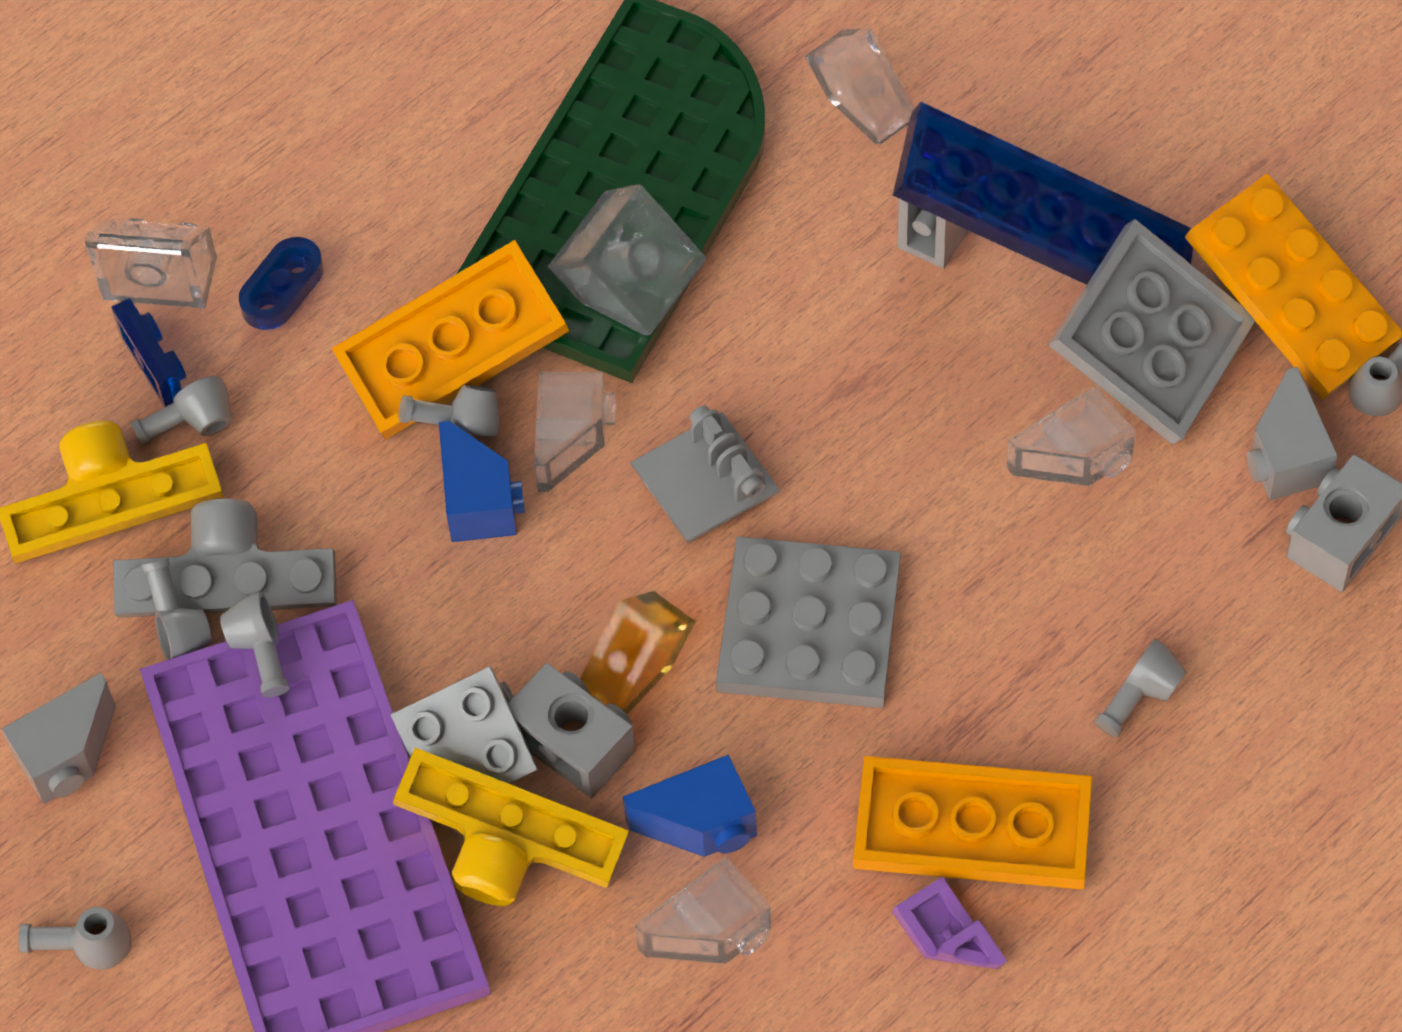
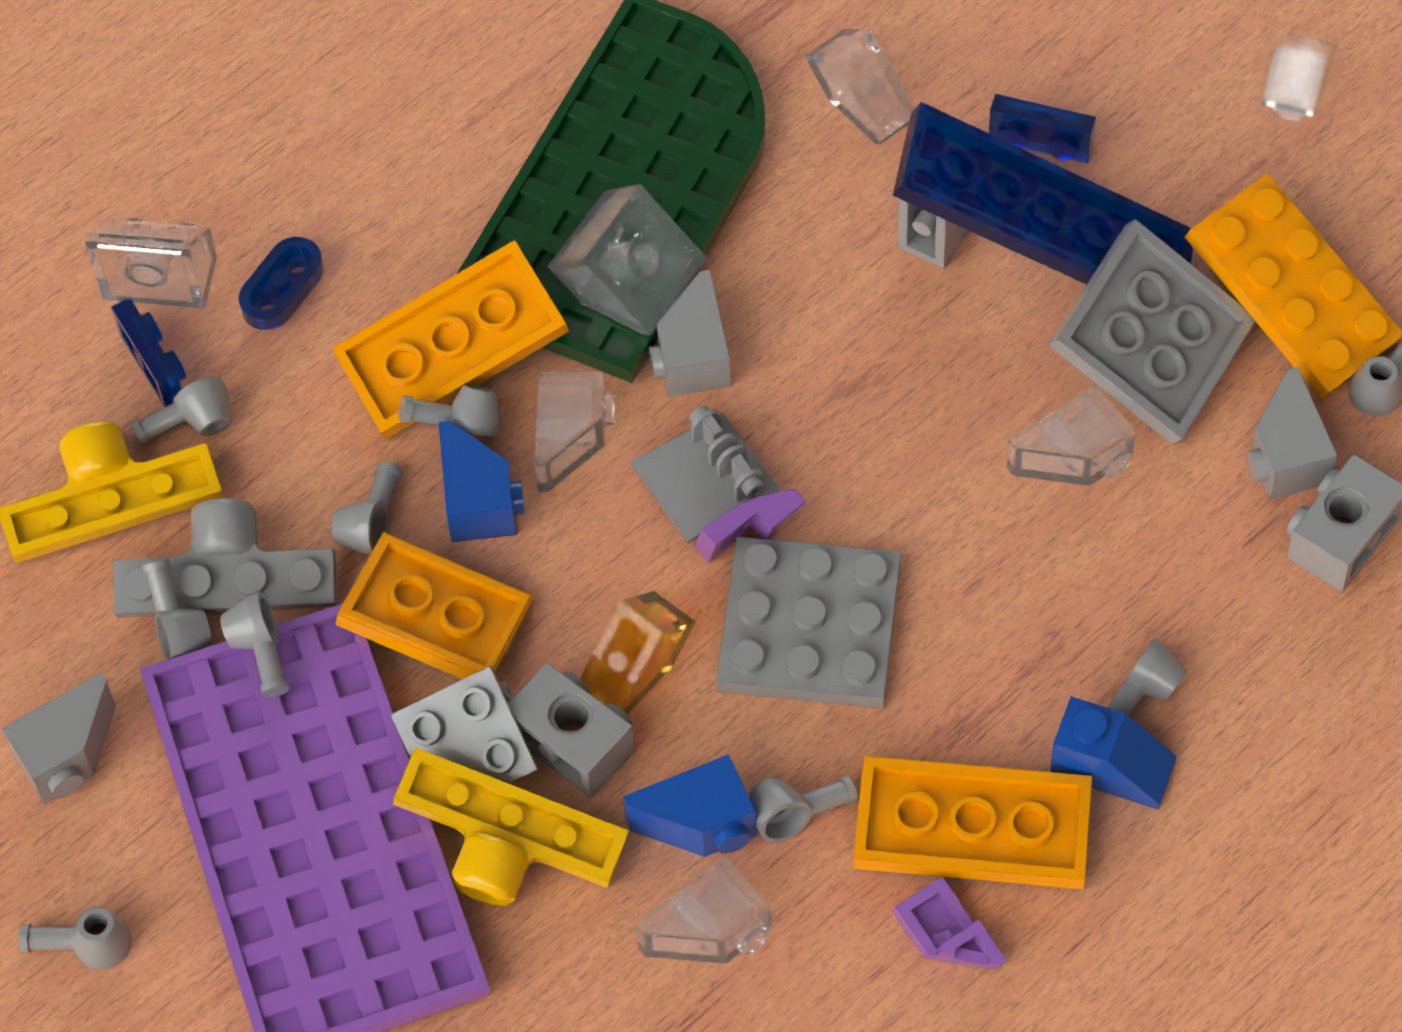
none -> light grey bar [332,462,403,555]
none -> light orange tile [336,532,534,679]
none -> light grey slope [649,270,731,397]
none -> medium lavender slope [695,489,806,563]
none -> light grey bar [750,776,858,843]
none -> clear blue plate [988,94,1096,163]
none -> blue slope [1050,696,1176,810]
none -> clear slope [1262,32,1337,121]

